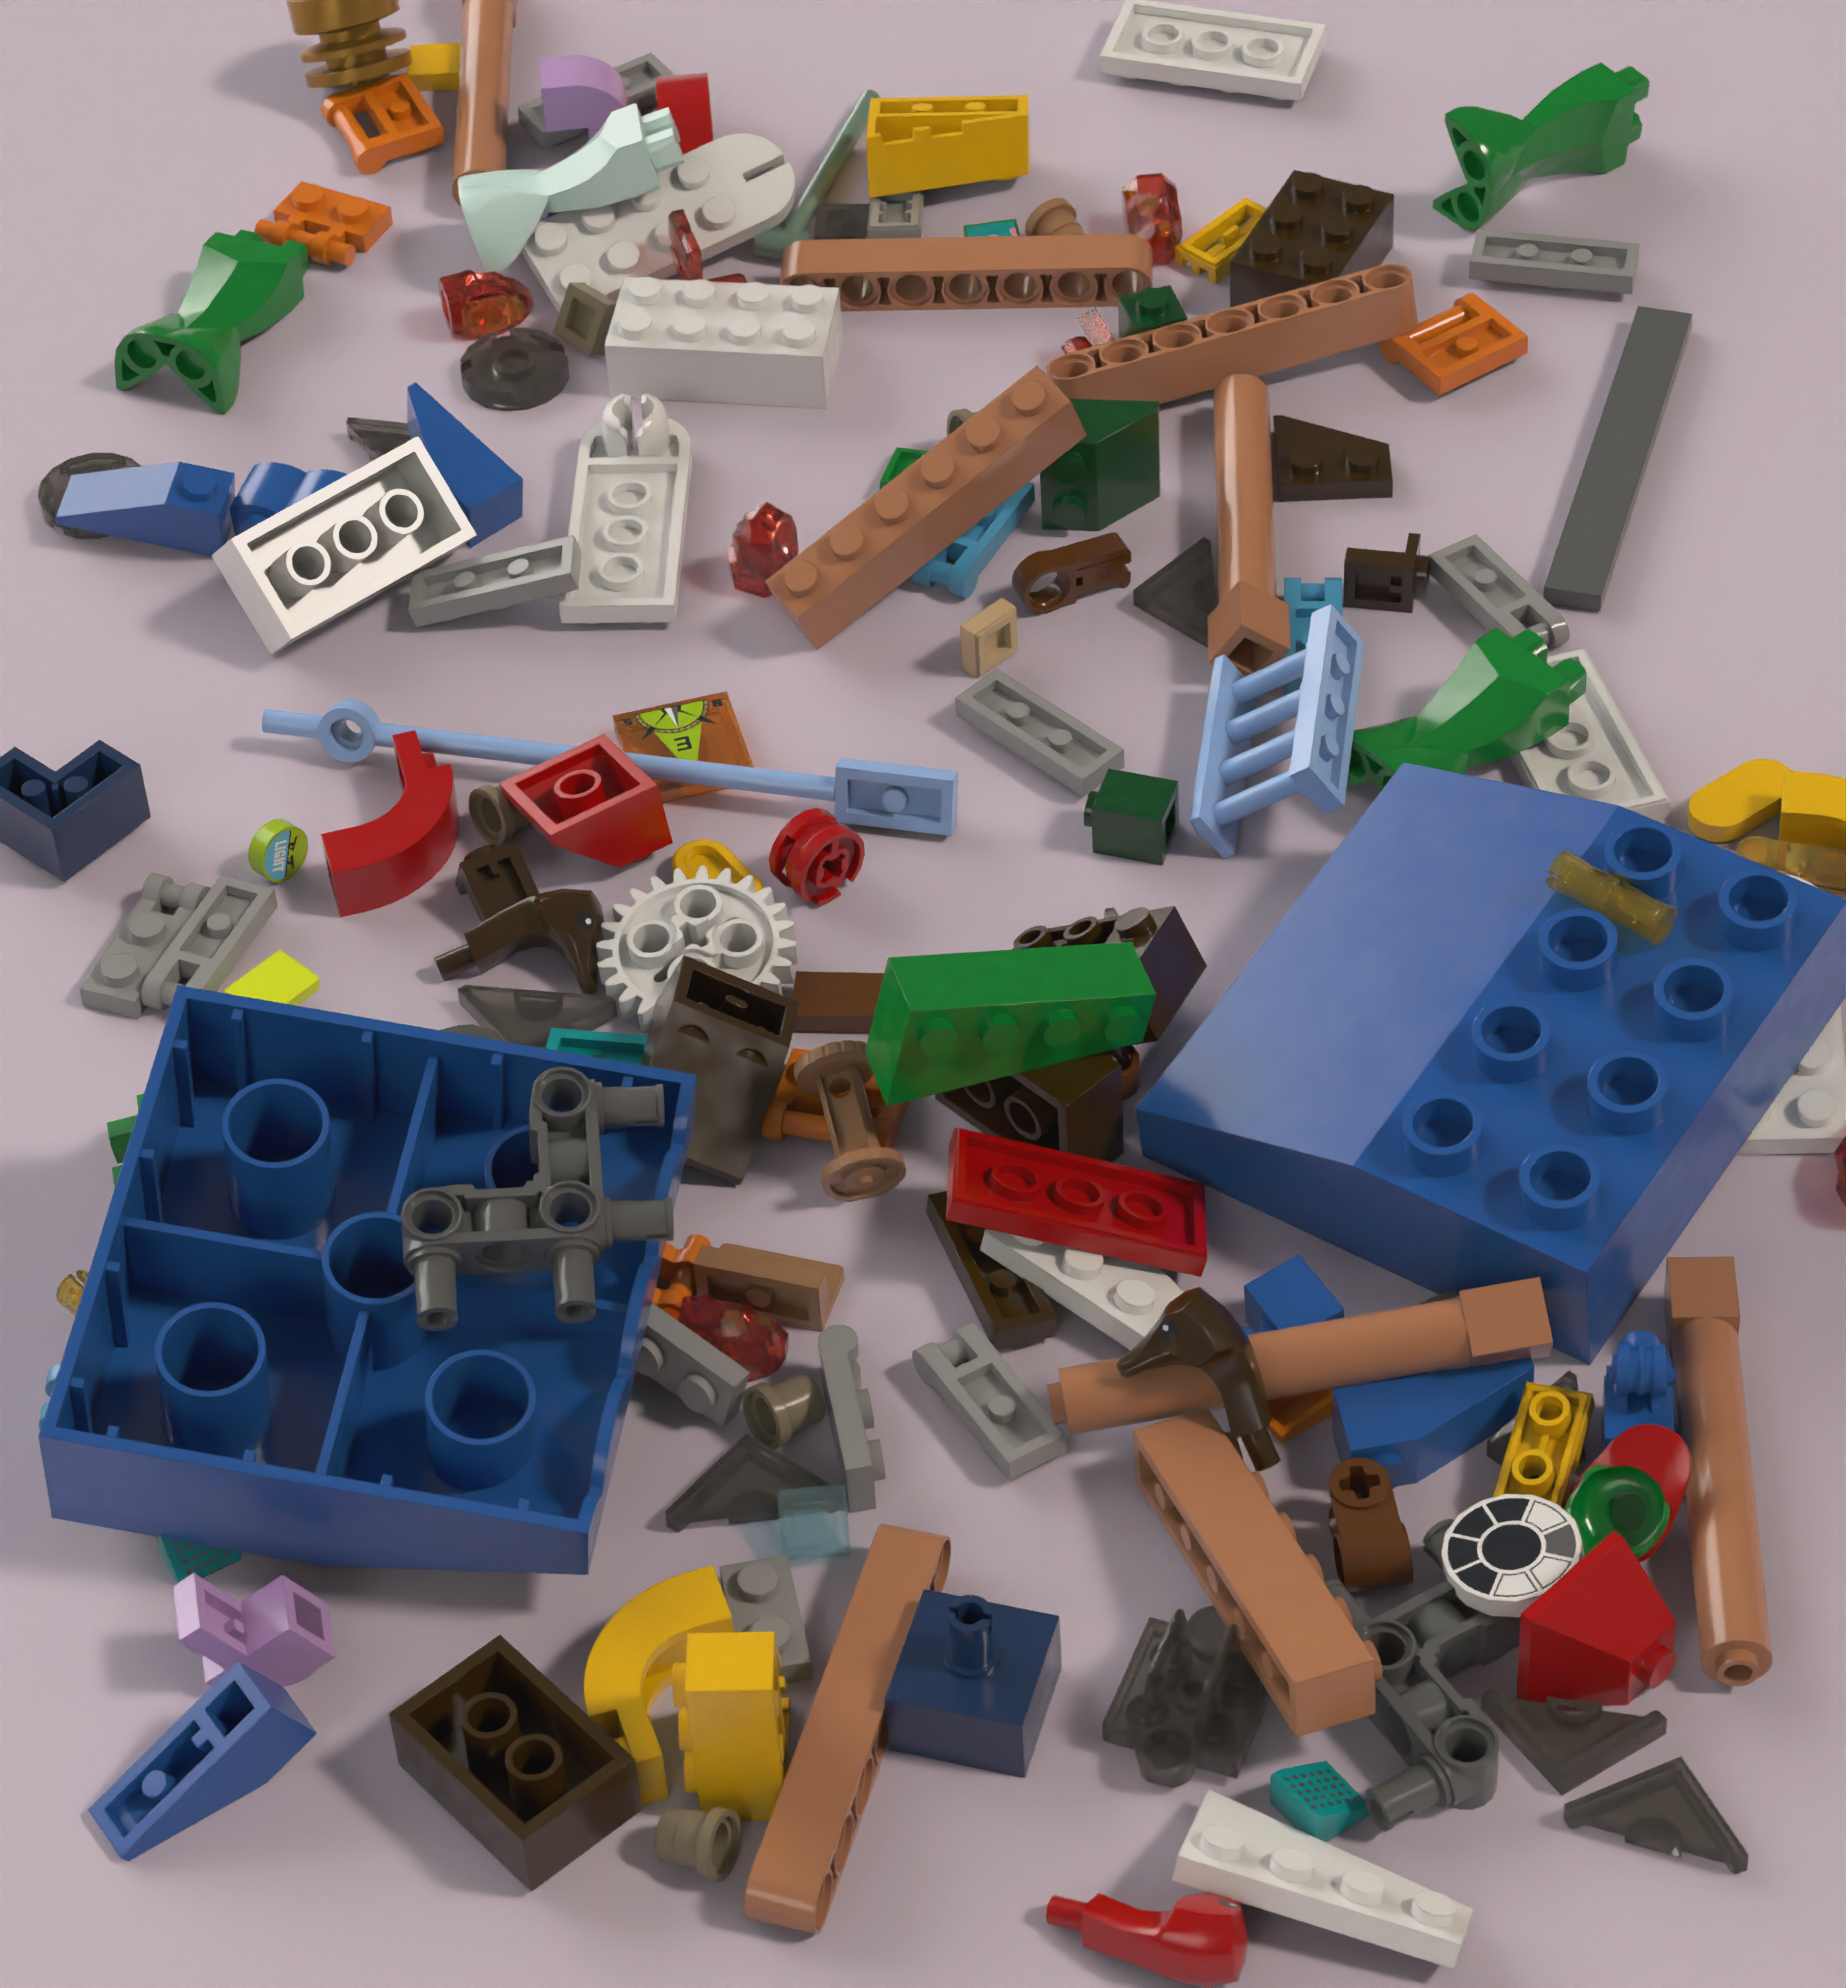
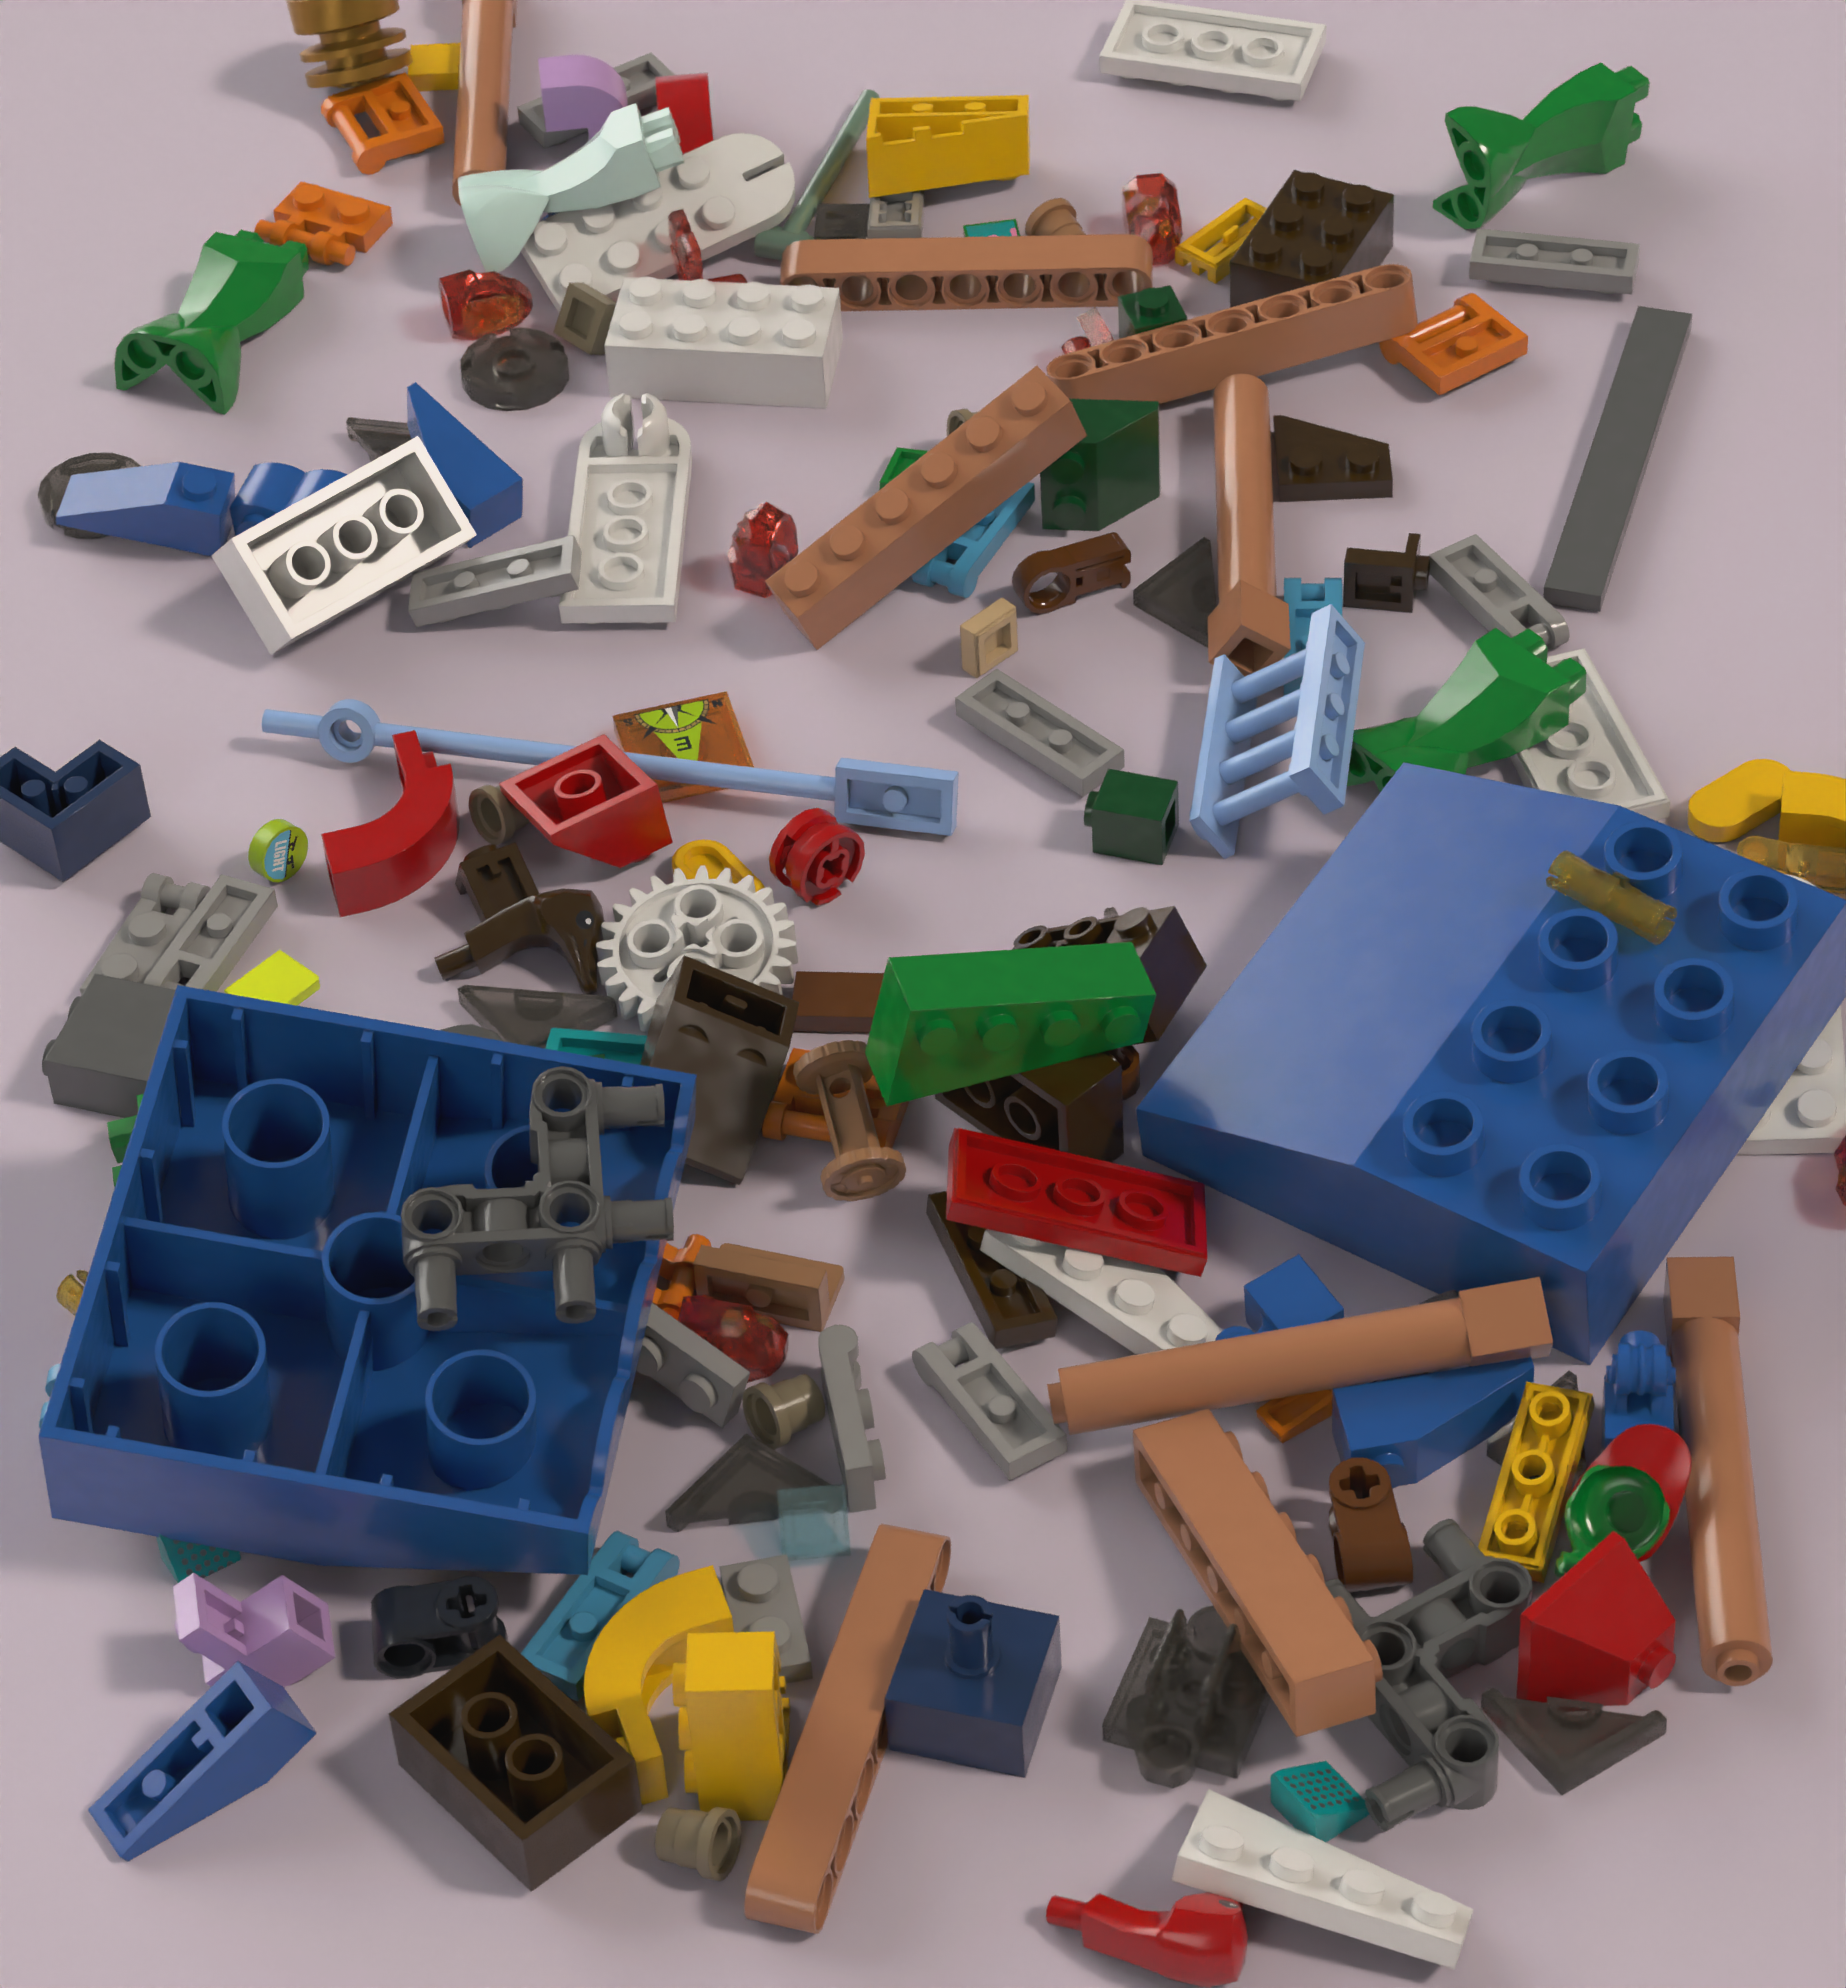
dark brown animal [1116,1287,1281,1471] -> none
tile [1441,1494,1584,1617] -> none
clear smoke tile [1563,1756,1749,1874] -> none
none -> dark grey brick [42,974,176,1118]
none -> black piece [371,1576,508,1679]
none -> dark azure plate [521,1531,680,1702]

